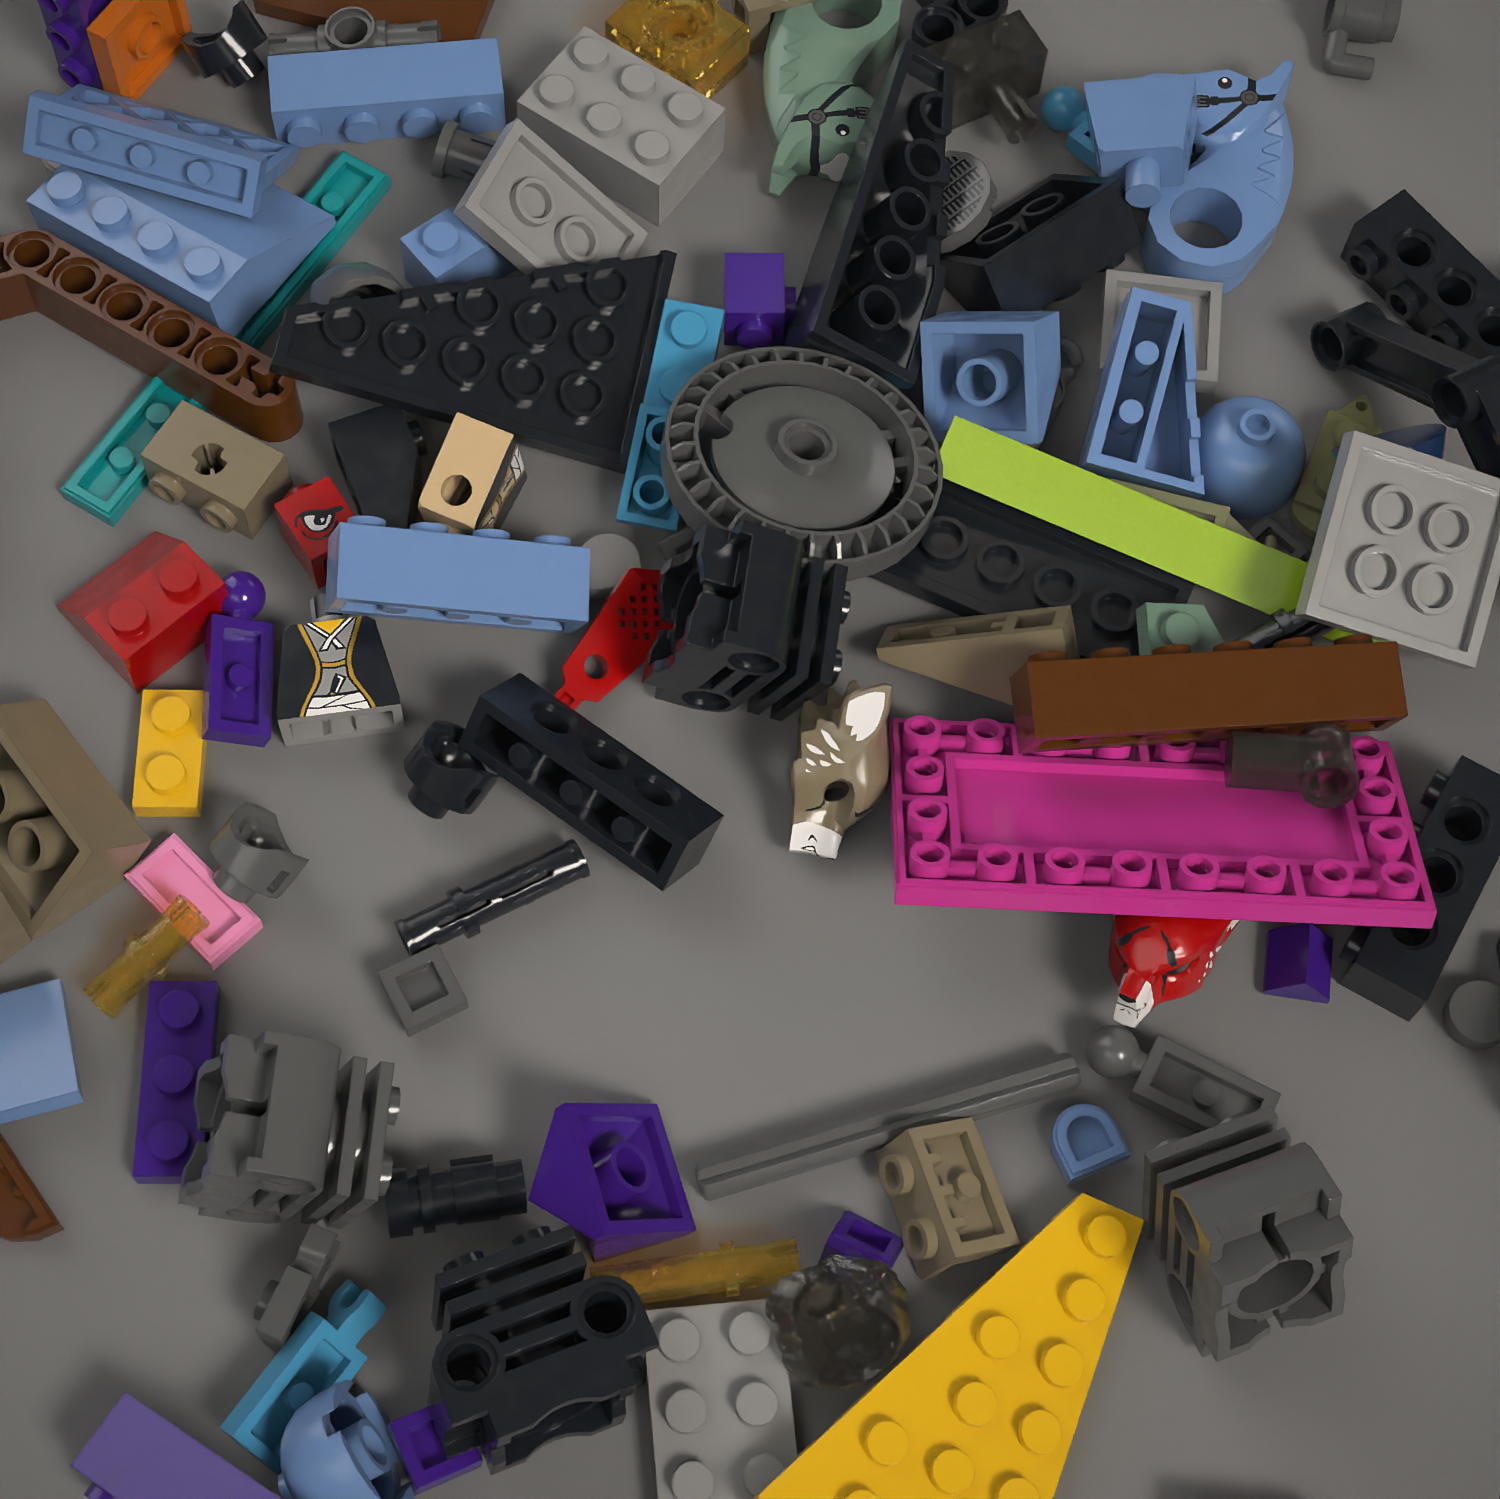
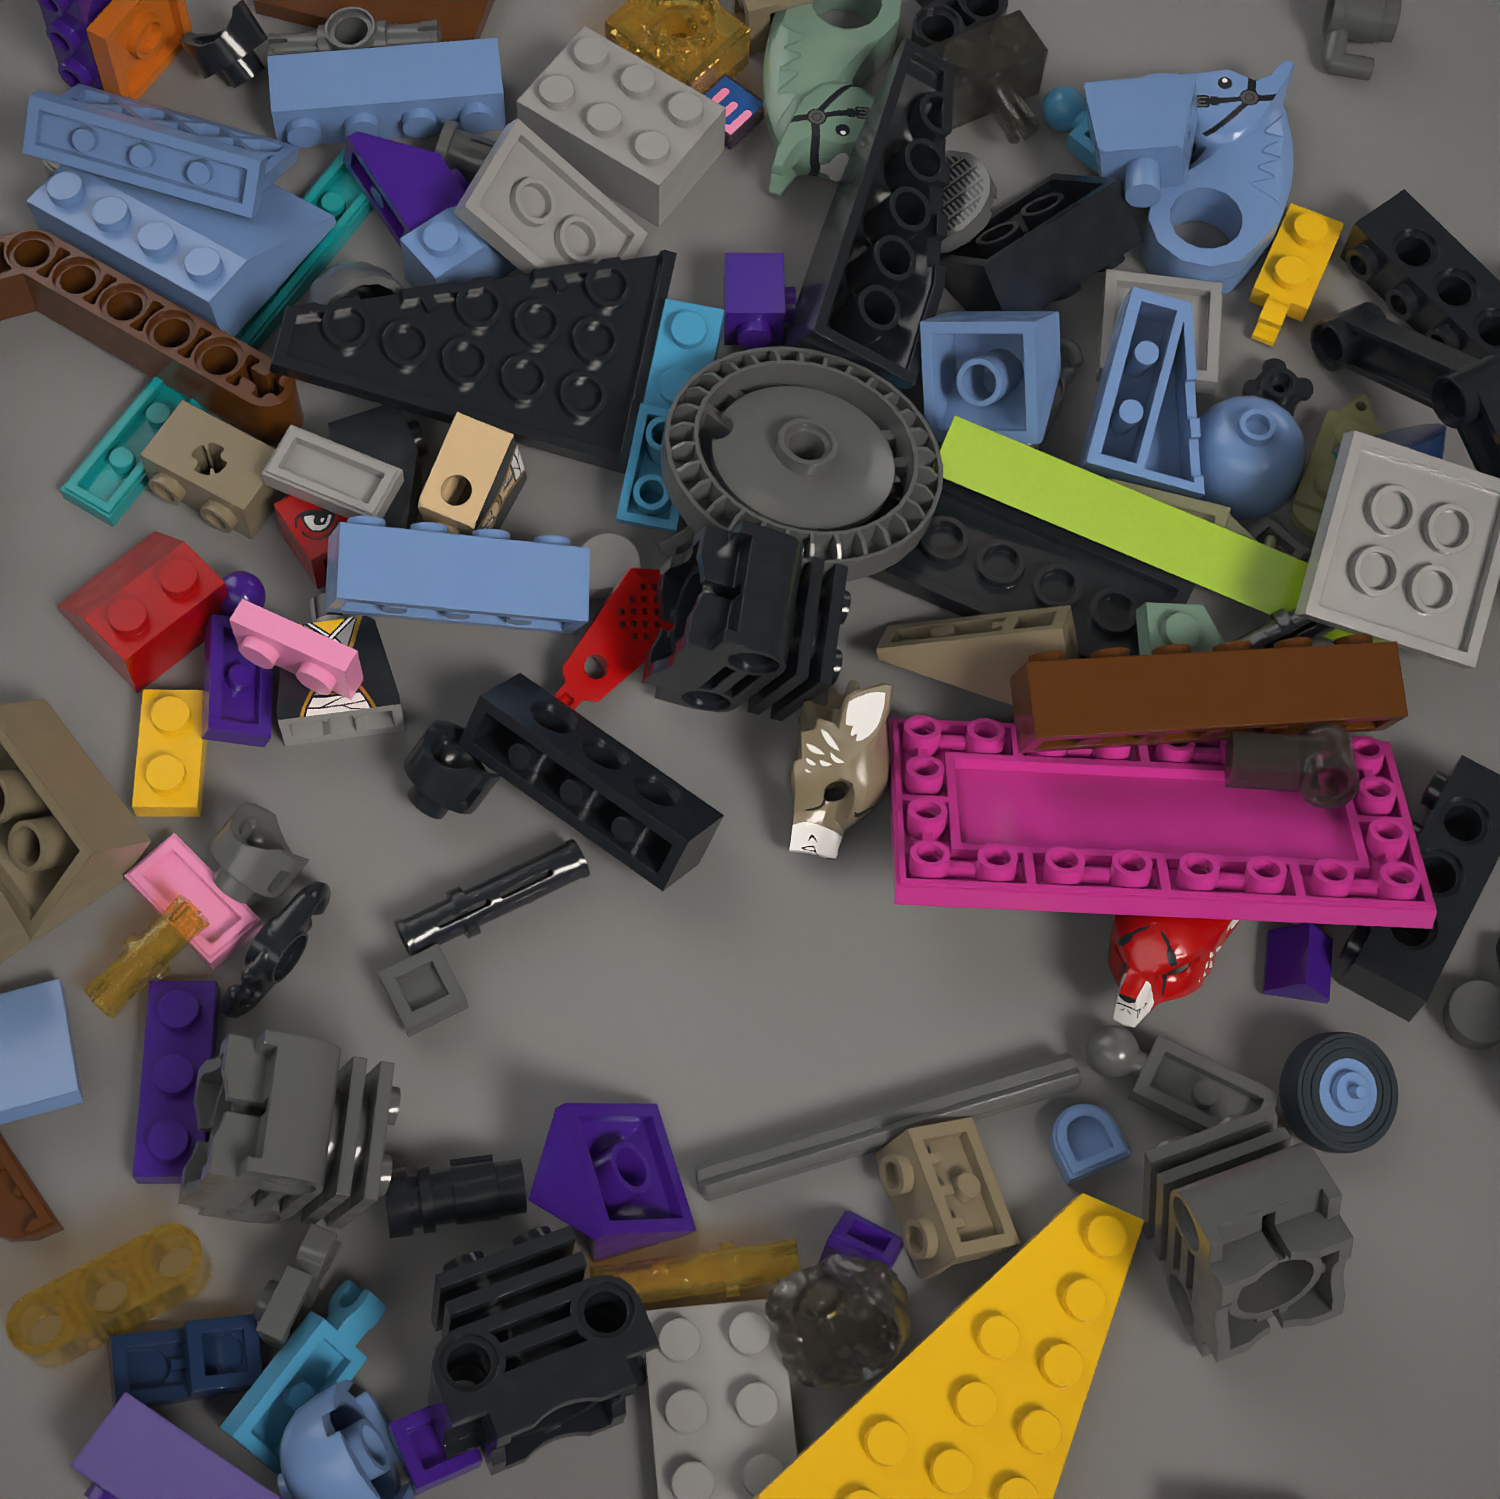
none -> clear yellow beam [5,1223,212,1369]
none -> dark blue slope [107,1314,263,1408]
none -> black piece [221,881,331,1018]
none -> bright pink plate [229,599,364,700]
none -> light grey tile [261,424,404,519]
none -> dark purple slope [343,131,469,248]
none -> tile [702,73,765,150]
none -> black plate [1242,358,1314,417]
none -> yellow plate [1248,203,1345,347]
none -> black wheel [1279,1031,1398,1153]

